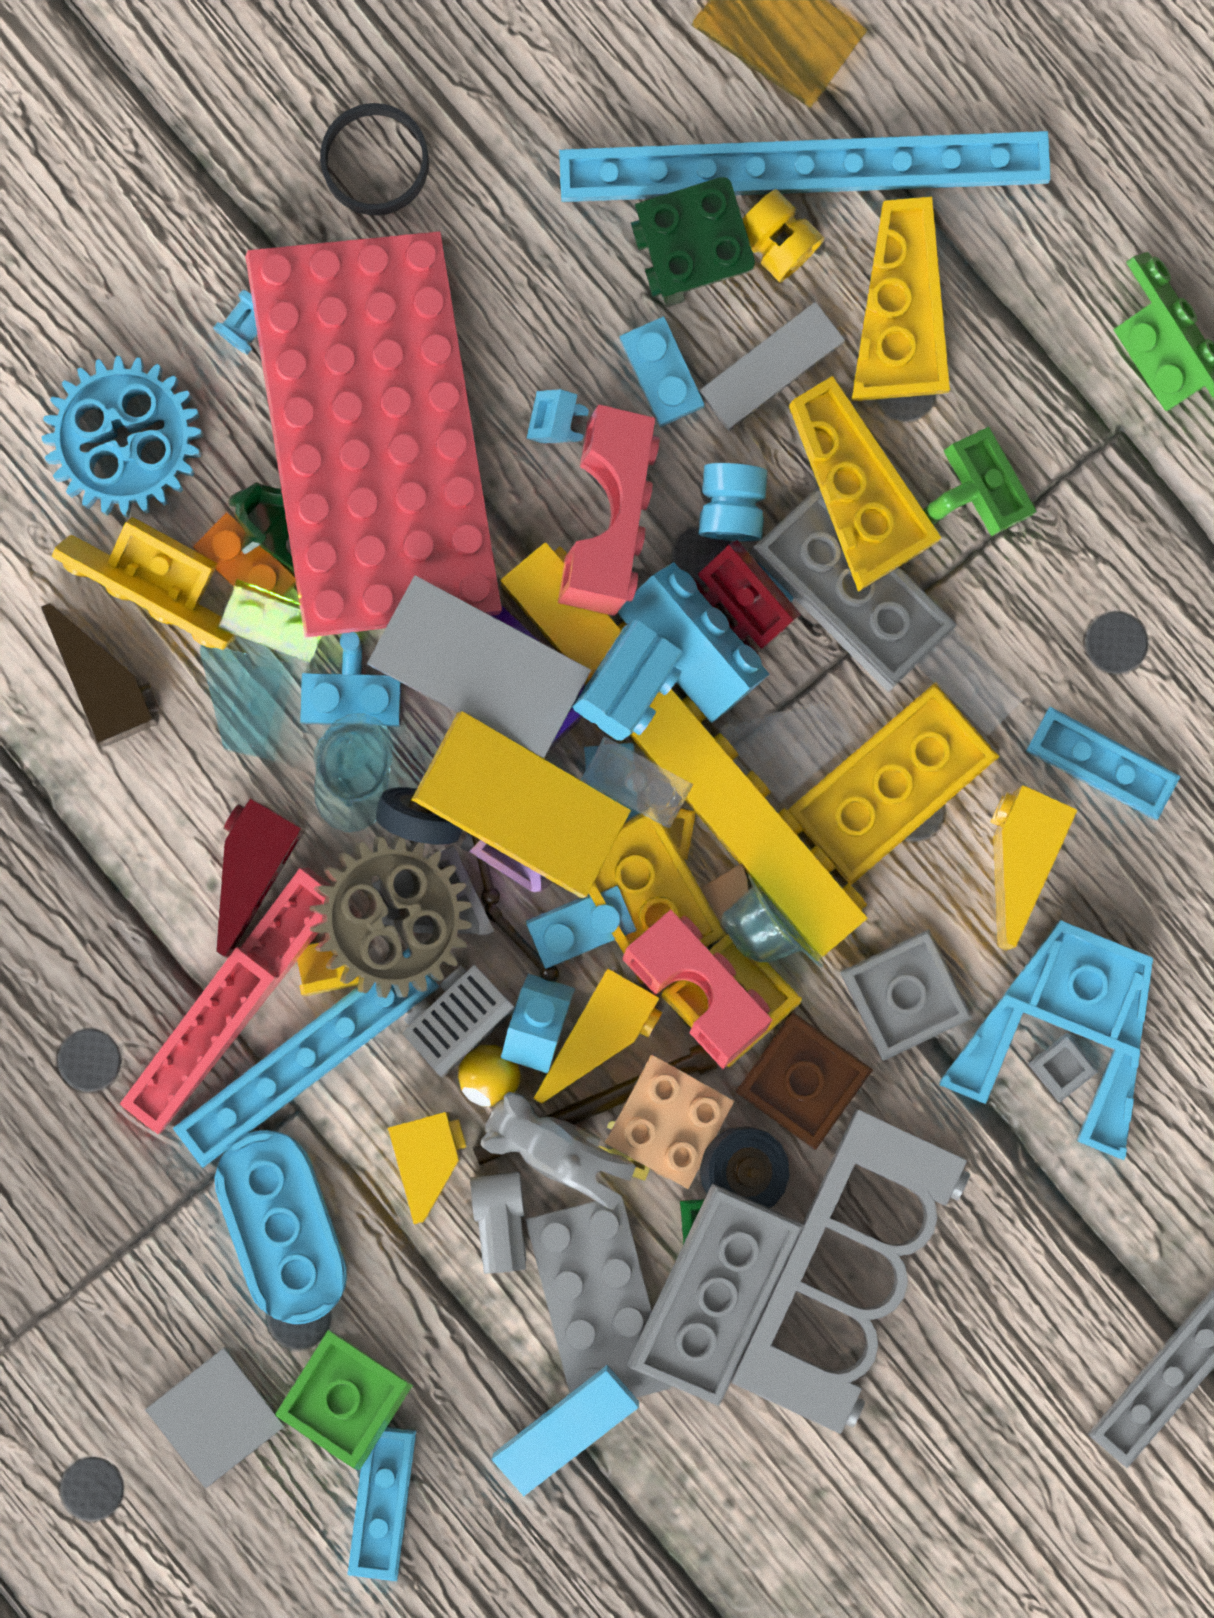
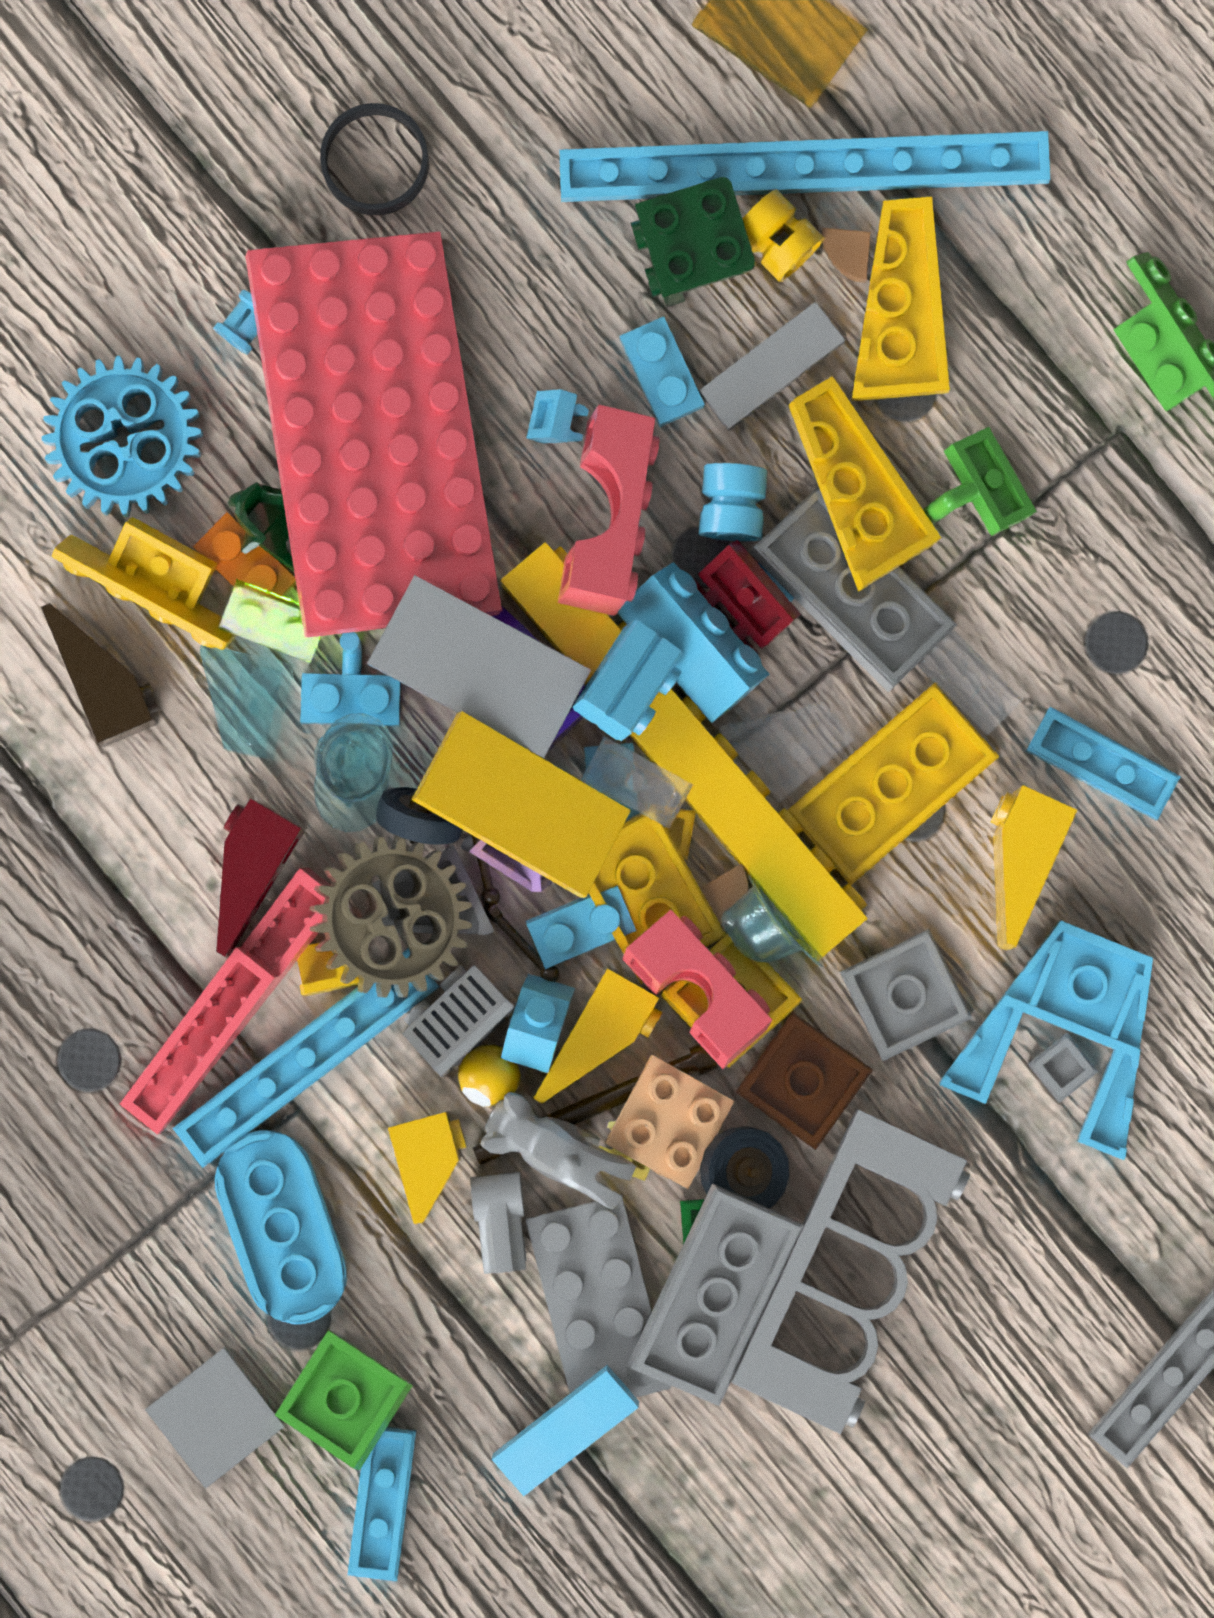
none -> medium nougat tile [821,228,871,283]

